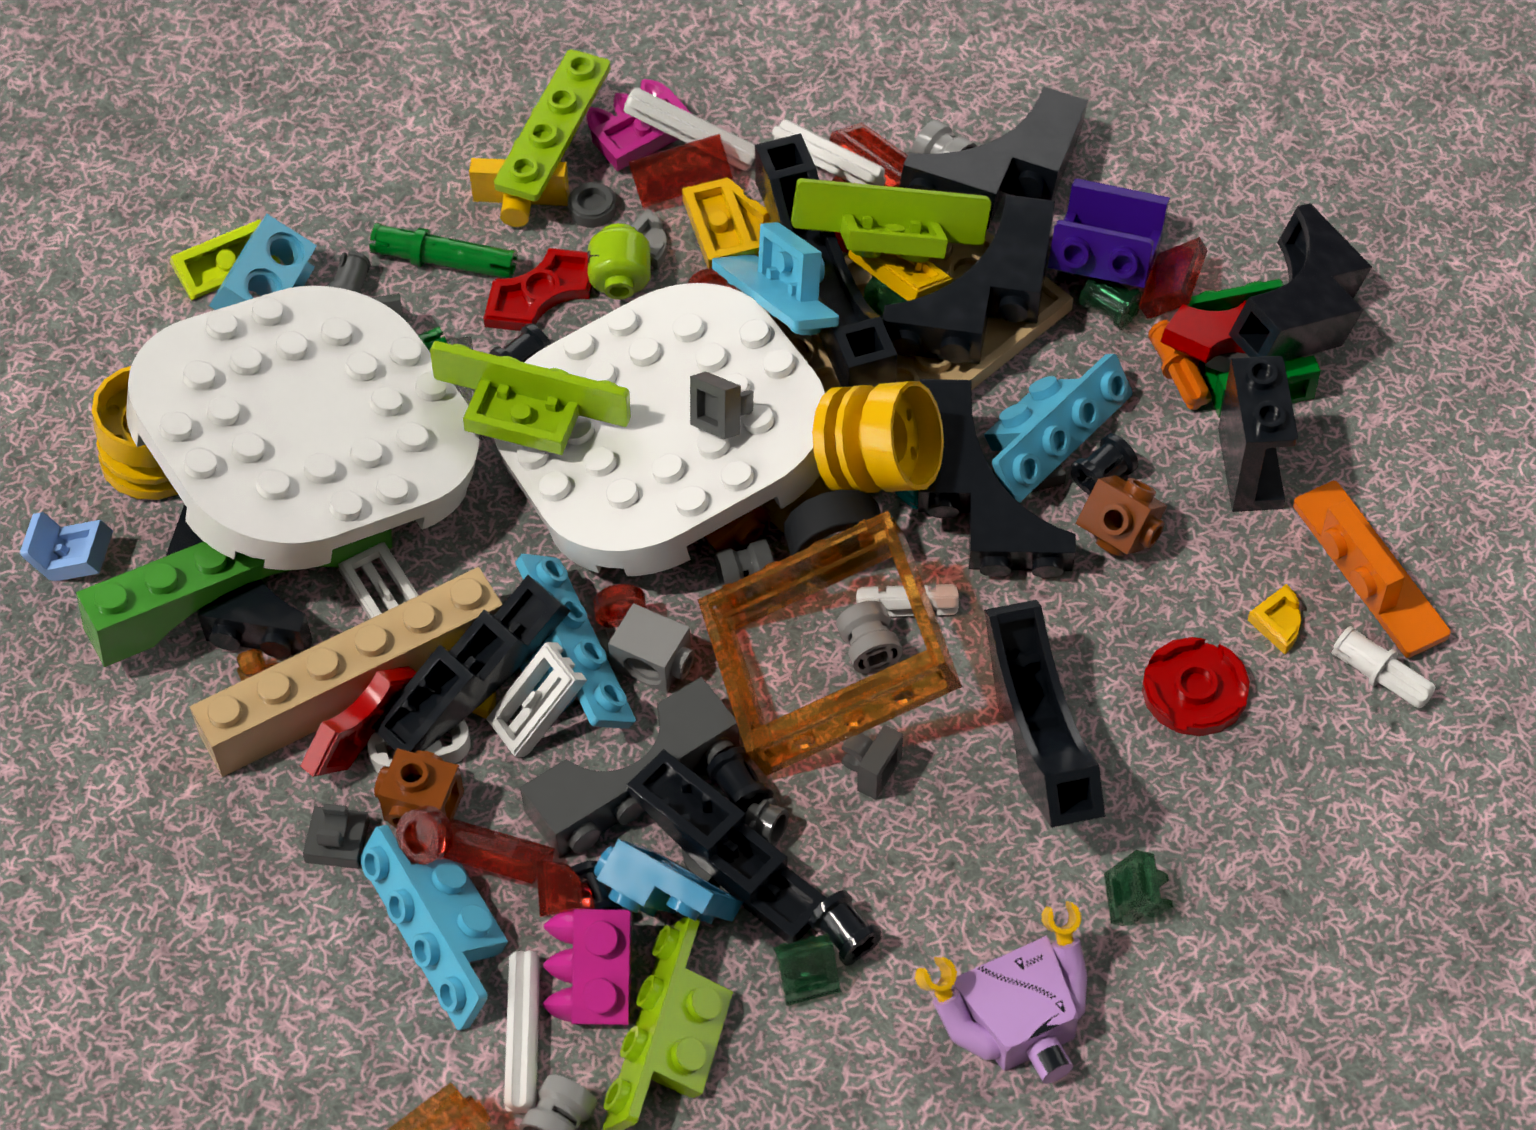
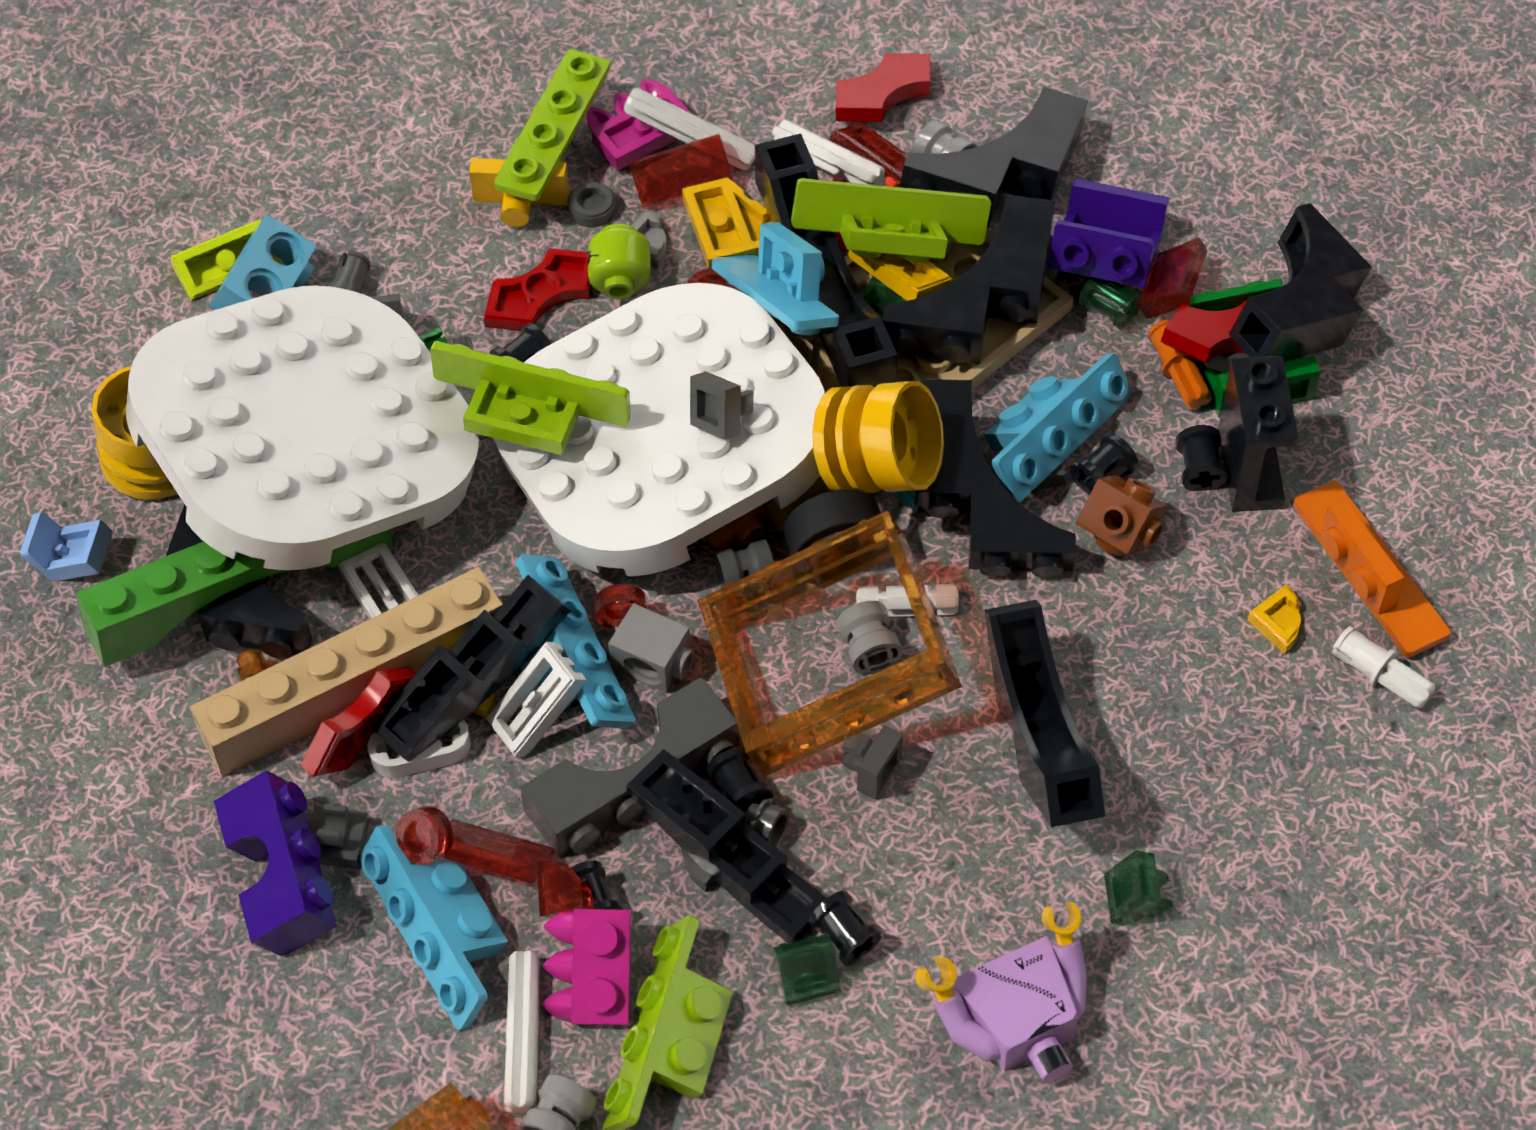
green pin [369,223,518,278] -> none
dark orange brick [374,748,464,837] -> none
dark azure plate [594,839,743,924] -> none
red tile [1142,637,1250,736] -> none
none -> dark purple arch [214,770,337,956]
none -> tile [835,53,930,122]
none -> black bush [1175,425,1228,491]

